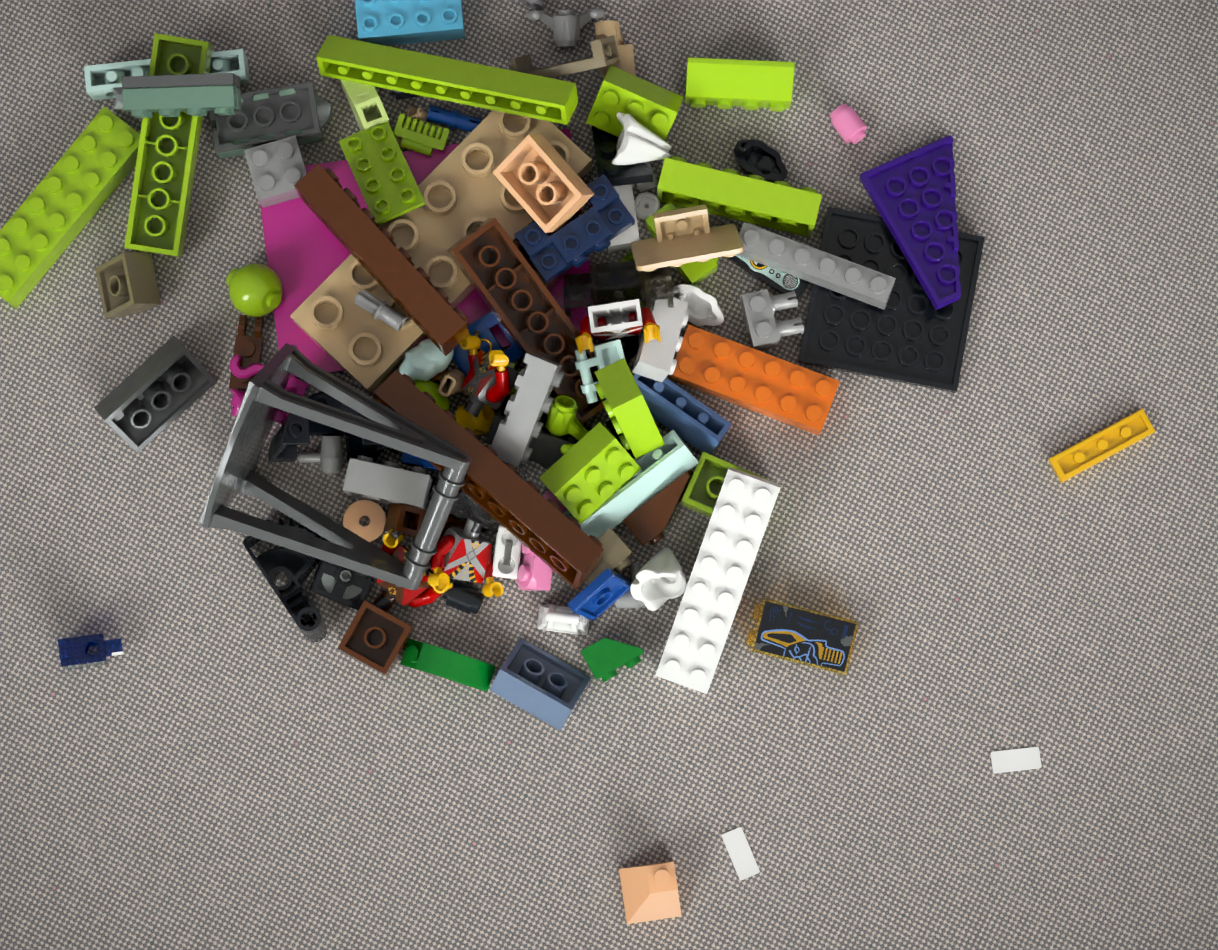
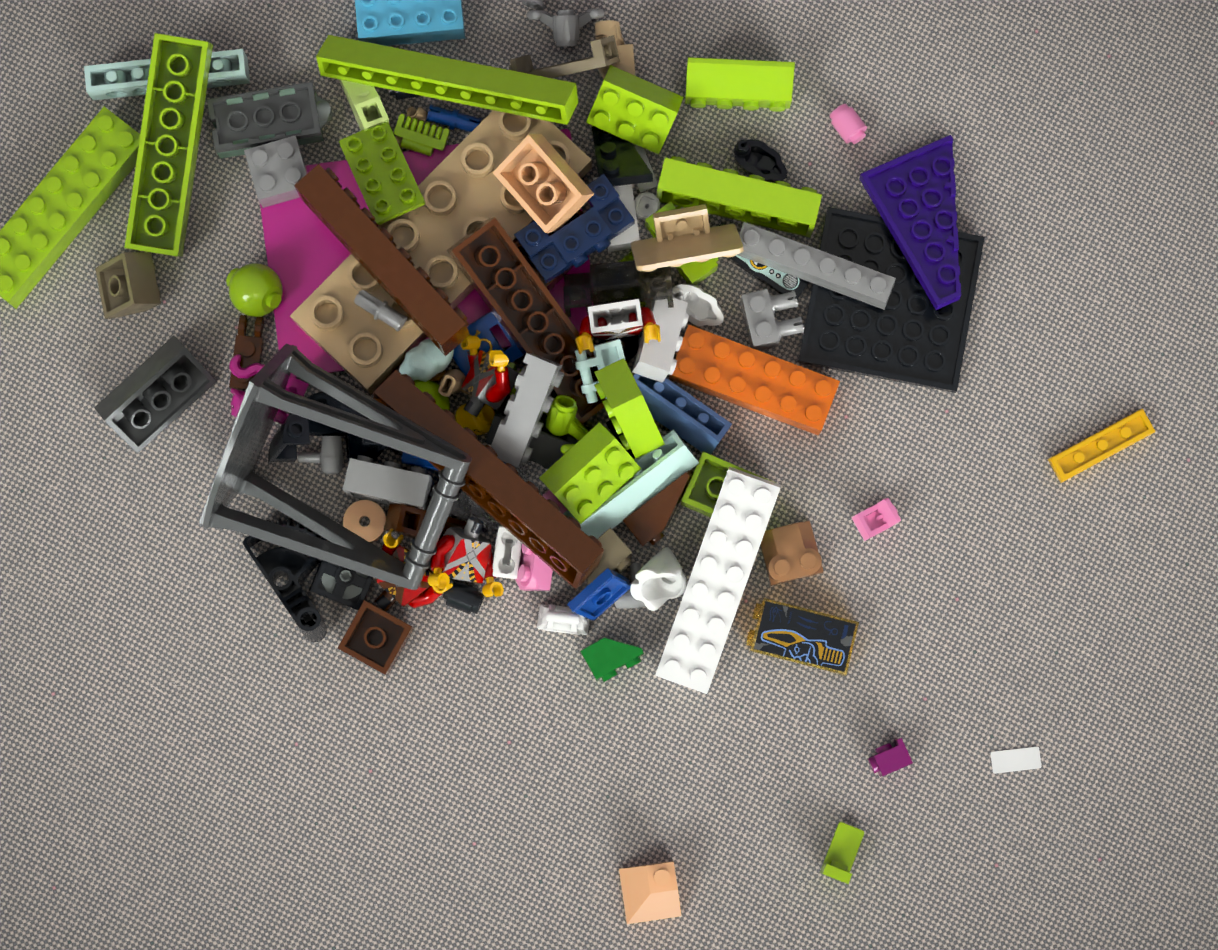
clear blue torso [58,634,123,670] -> none
sand green piece [113,73,242,118] -> none
green arch [400,638,496,692] -> none
sand blue slope [490,638,591,731] -> none
white hat [612,112,672,165] -> none
white sticker [722,827,760,880] -> none
none -> medium nougat slope [760,521,824,586]
none -> lime bracket [820,822,864,884]
none -> bright pink bracket [852,498,901,541]
none -> magenta brick [867,738,913,777]

